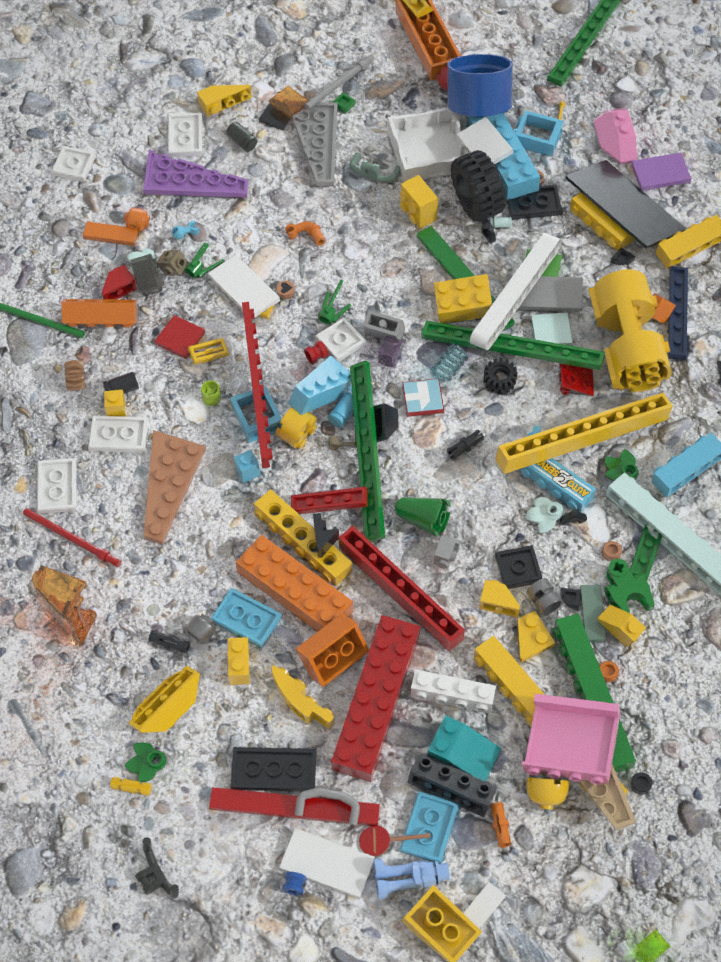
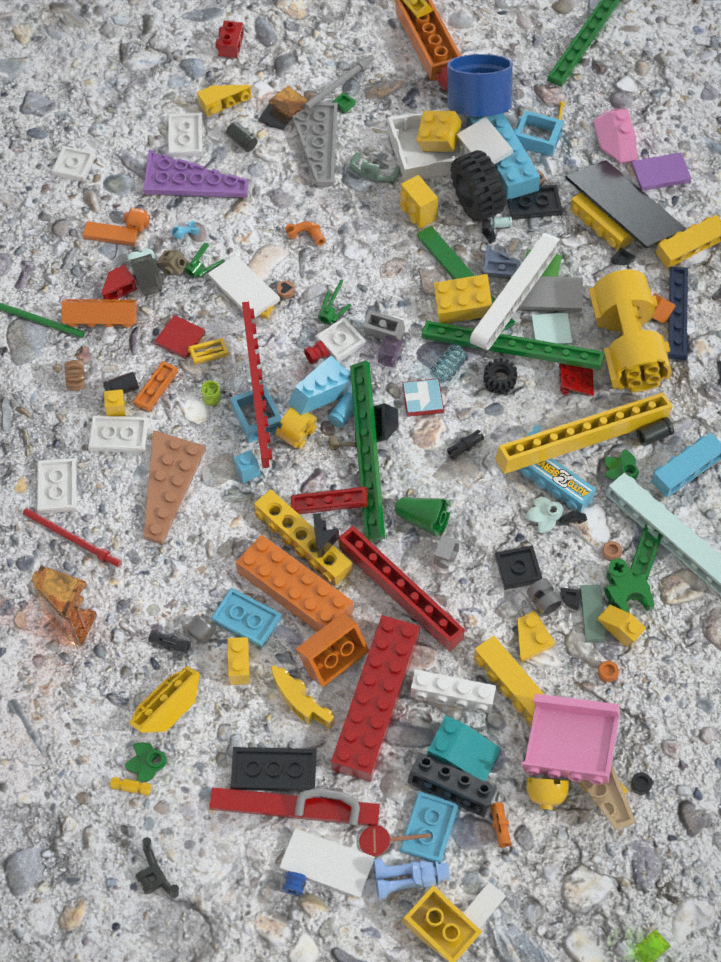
yellow slope [479,580,520,618] -> none
green brick [552,613,636,773] -> none
none -> orange tile [133,361,179,412]
none -> red brick [215,20,244,58]
none -> yellow brick [416,111,462,152]
none -> sand blue wing [483,245,521,279]
none -> pearl dark grey piece [637,417,674,446]

